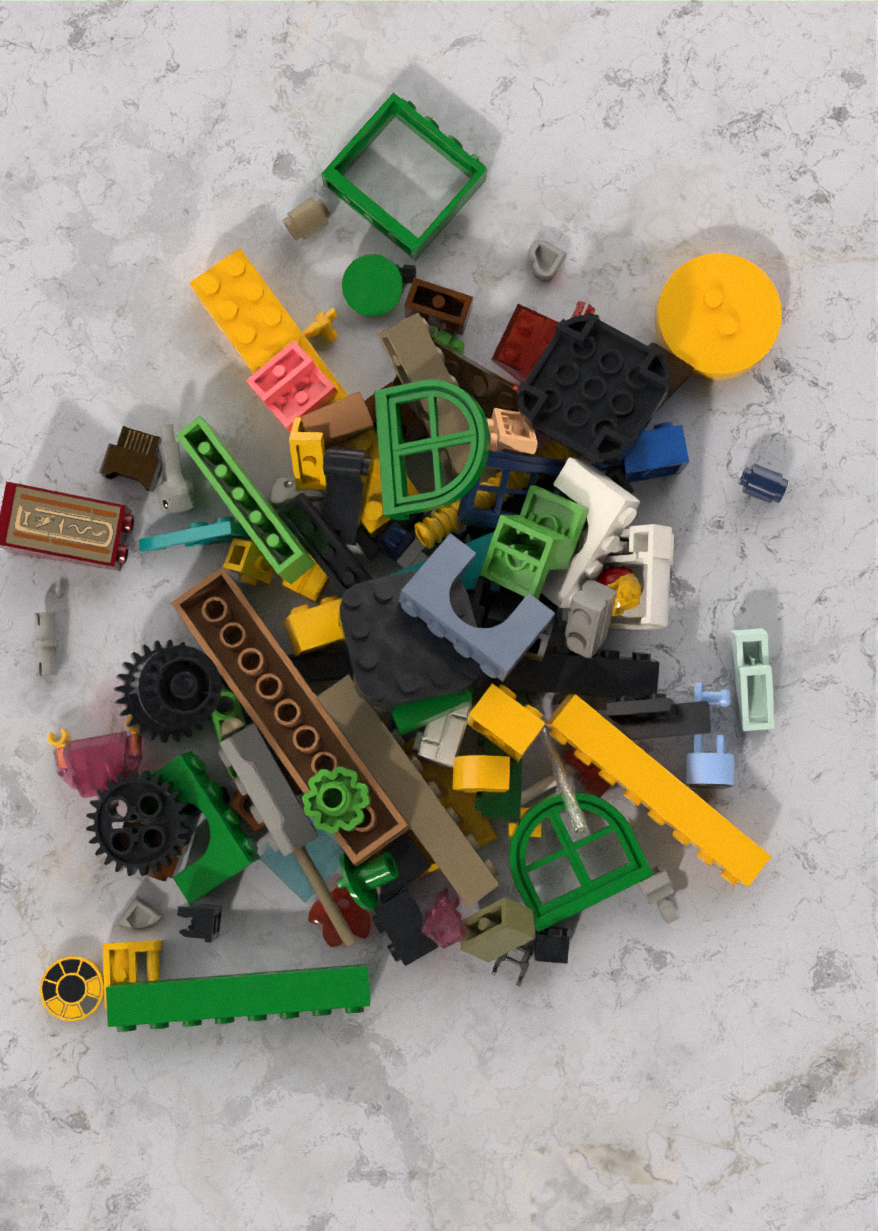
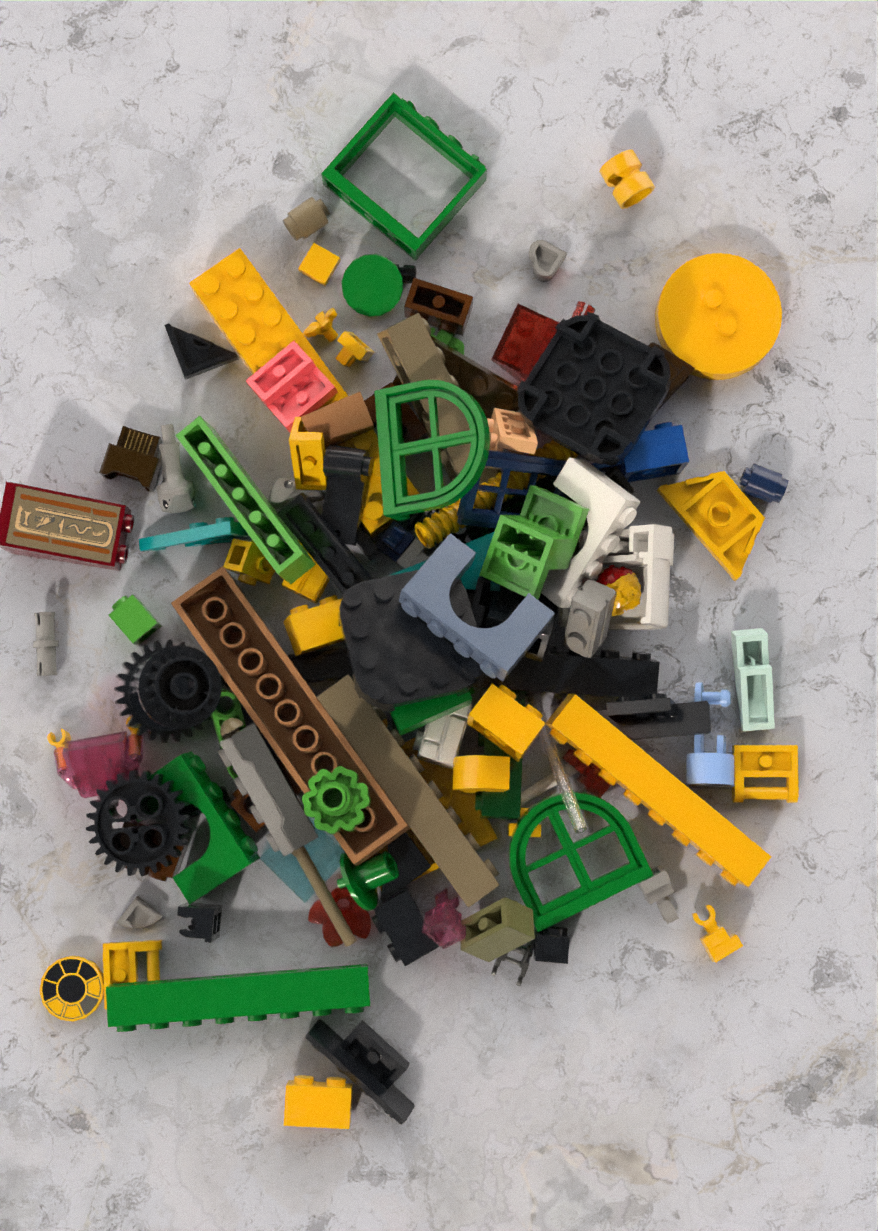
none -> bright green brick [109,594,162,646]
none -> black tile [164,323,239,379]
none -> yellow brick [284,1075,353,1129]
none -> yellow tile [298,243,341,286]
none -> black bracket [305,1019,415,1125]
none -> yellow tile [335,331,375,367]
none -> yellow wheel [599,149,655,209]
none -> yellow wing [656,471,765,581]
none -> yellow piece [692,905,743,963]
none -> yellow plate [732,745,799,803]

